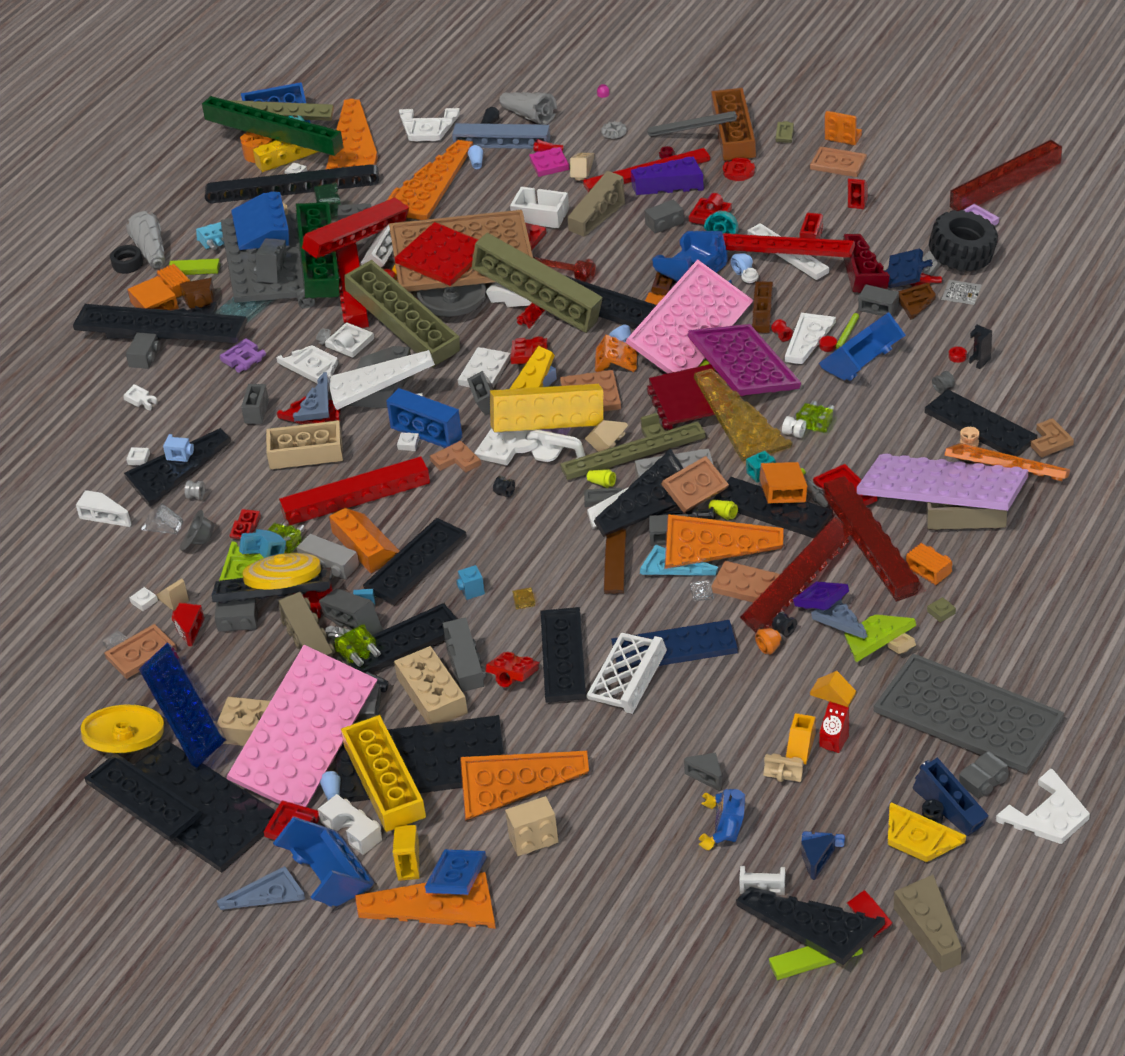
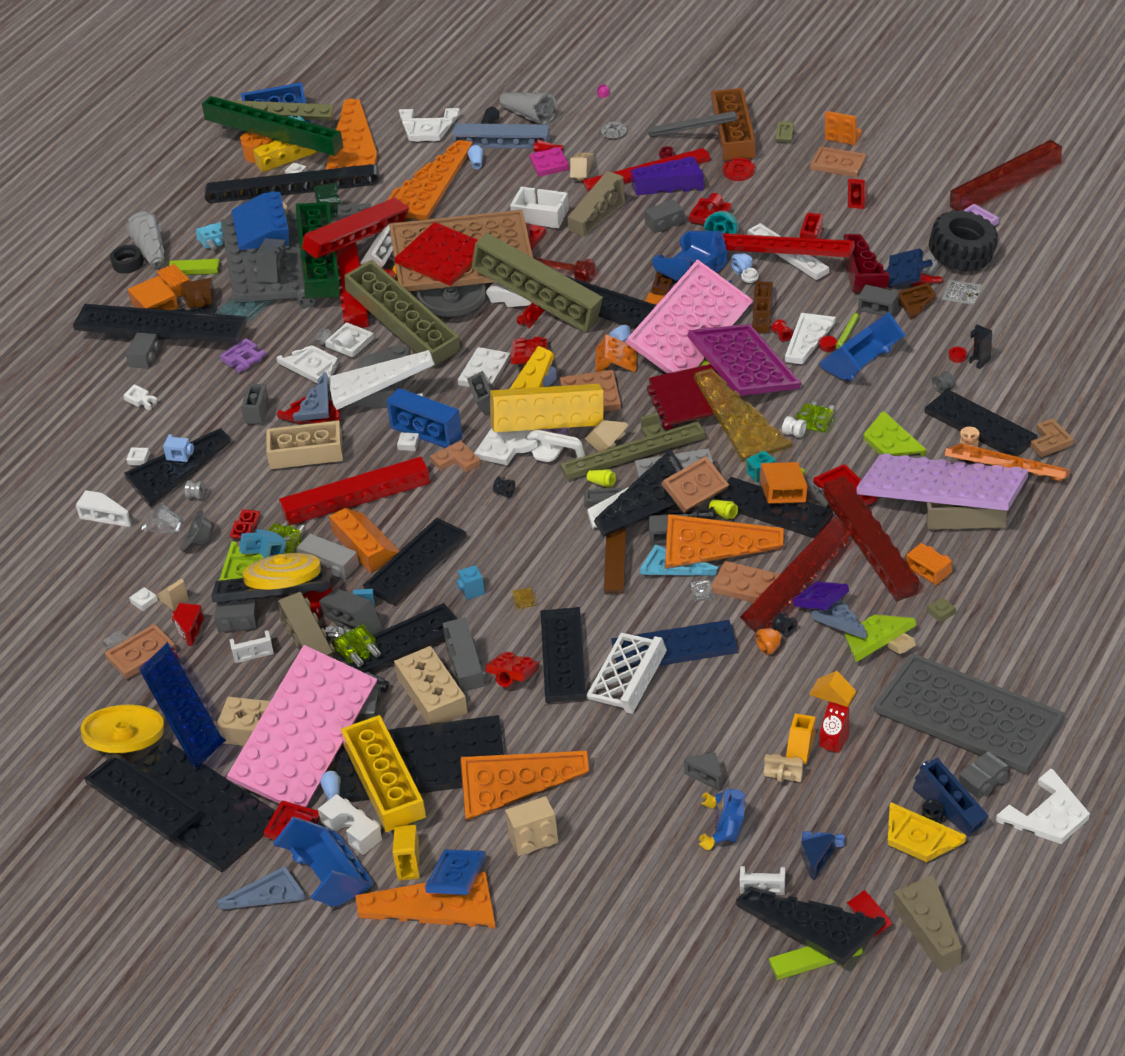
none -> white hinge [229,630,274,663]
none -> lime wing [863,411,926,457]

